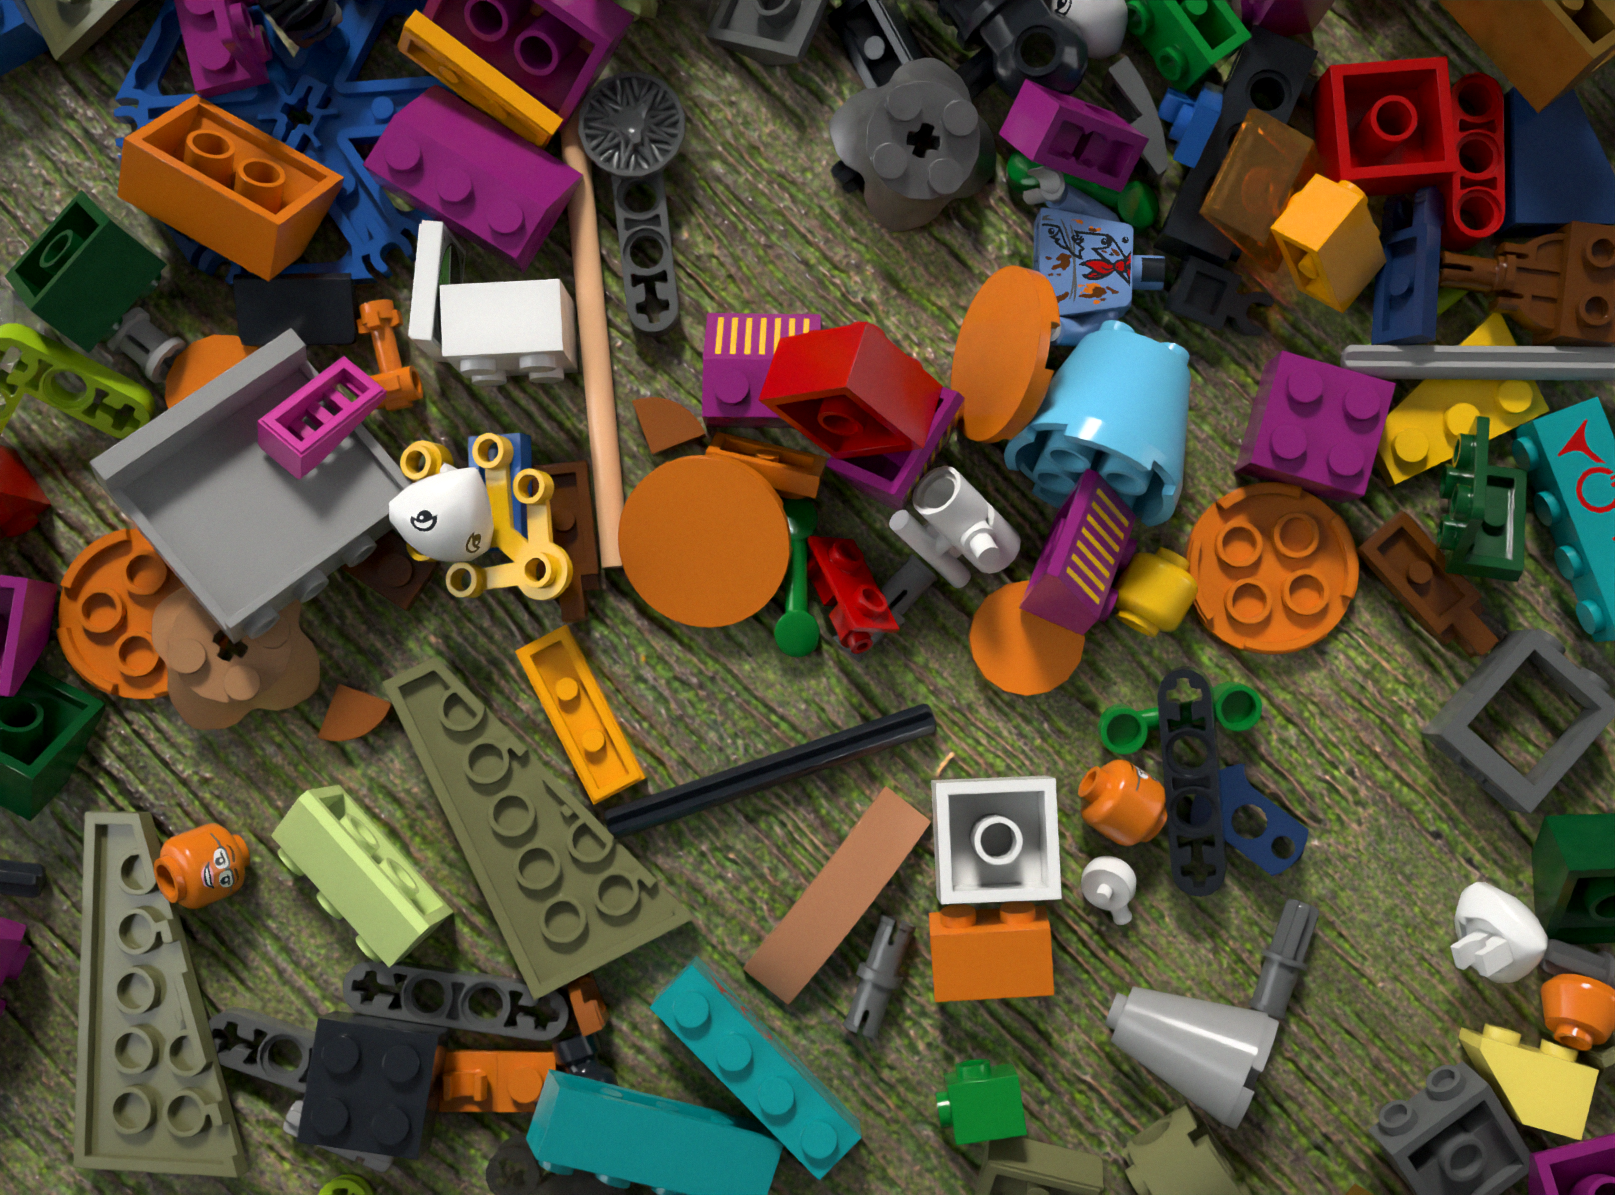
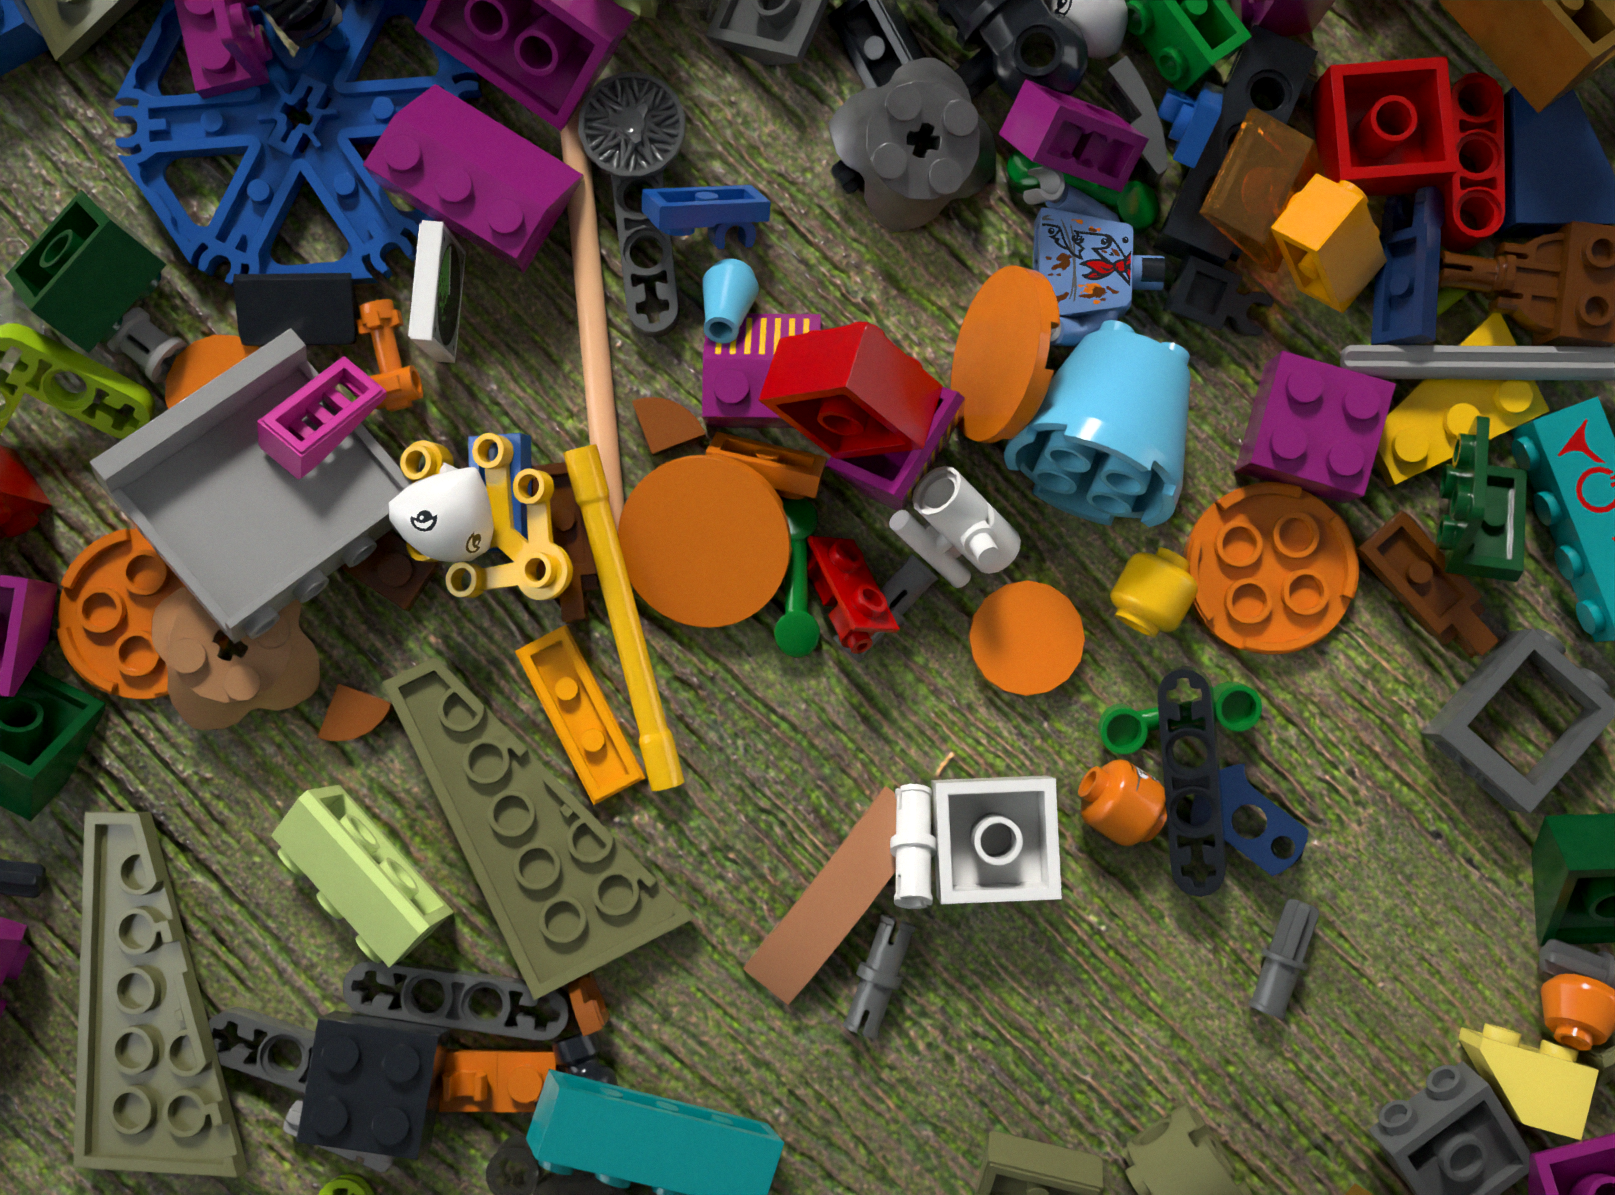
orange slope [117,94,344,281] -> none
orange head [154,823,250,909] -> none
light orange tile [397,9,563,150] -> none
white brick [440,279,579,386] -> none
black axle [604,704,937,840] -> none
teal brick [649,955,862,1180] -> none
orange brick [929,901,1054,1002] -> none
green brick [935,1059,1027,1145] -> none
magenta slope [1019,468,1137,636] -> none
white piece [1081,856,1136,925] -> none
light grey cone [1104,986,1279,1130] -> none
white piece [1450,882,1548,983] -> none
none -> yellow piece [563,444,685,791]
none -> blue plate [642,185,771,249]
none -> medium azure cone [702,259,759,343]
none -> white pin [890,784,937,909]

